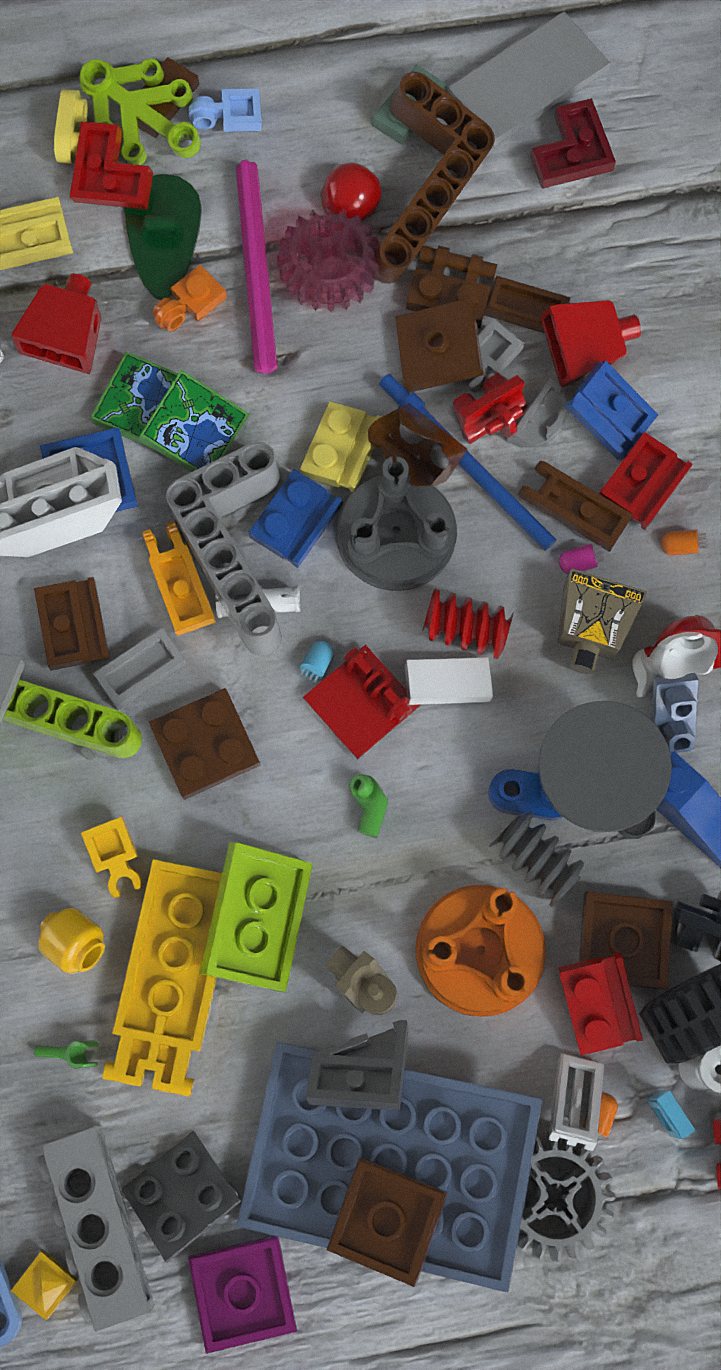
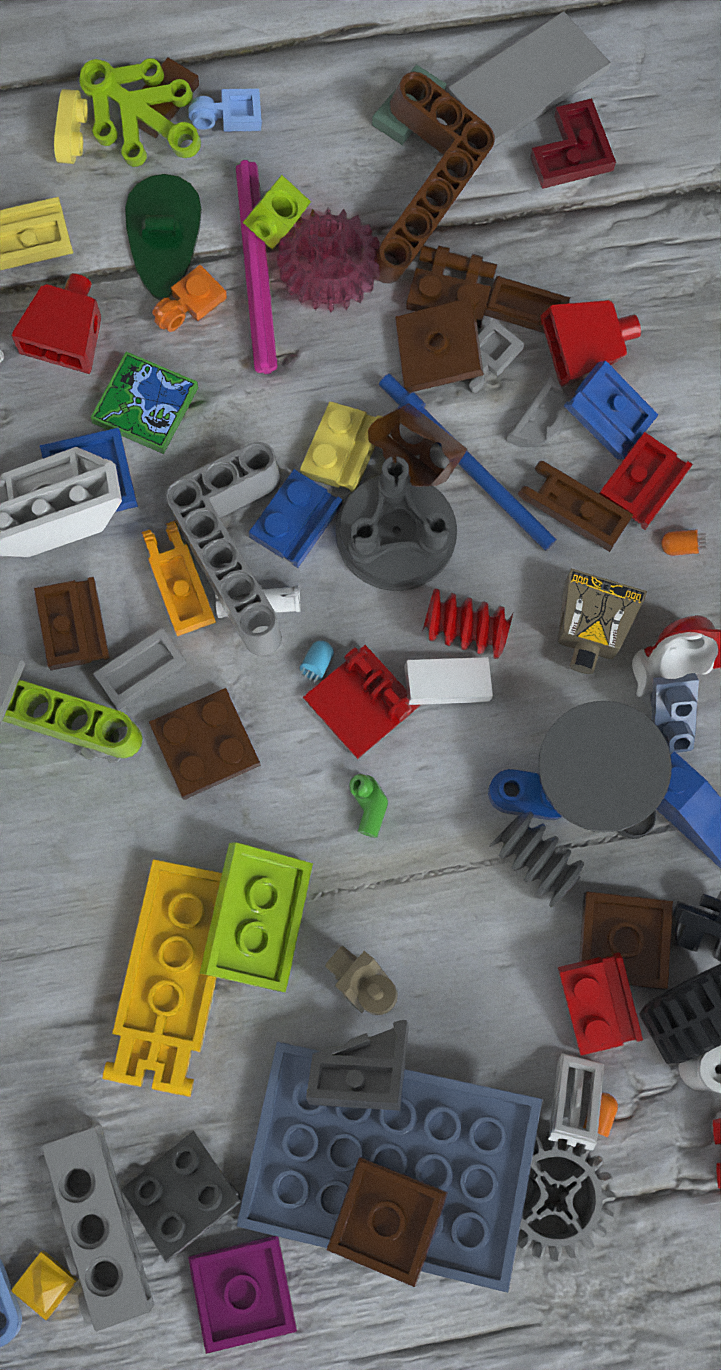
bright green hand [34,1040,99,1069] -> none
yellow head [38,907,105,974] -> none
red plate [69,121,153,210] -> none
yellow plate [81,816,143,898] -> none
tile [138,370,249,472] -> none
red hair [320,162,382,222] -> none
orange piece [415,885,546,1017] -> none
red hips [453,372,527,445] -> none
dark pink piece [559,544,605,574] -> none
medium azure tile [647,1090,696,1139] -> none
none -> lime brick [243,175,311,249]

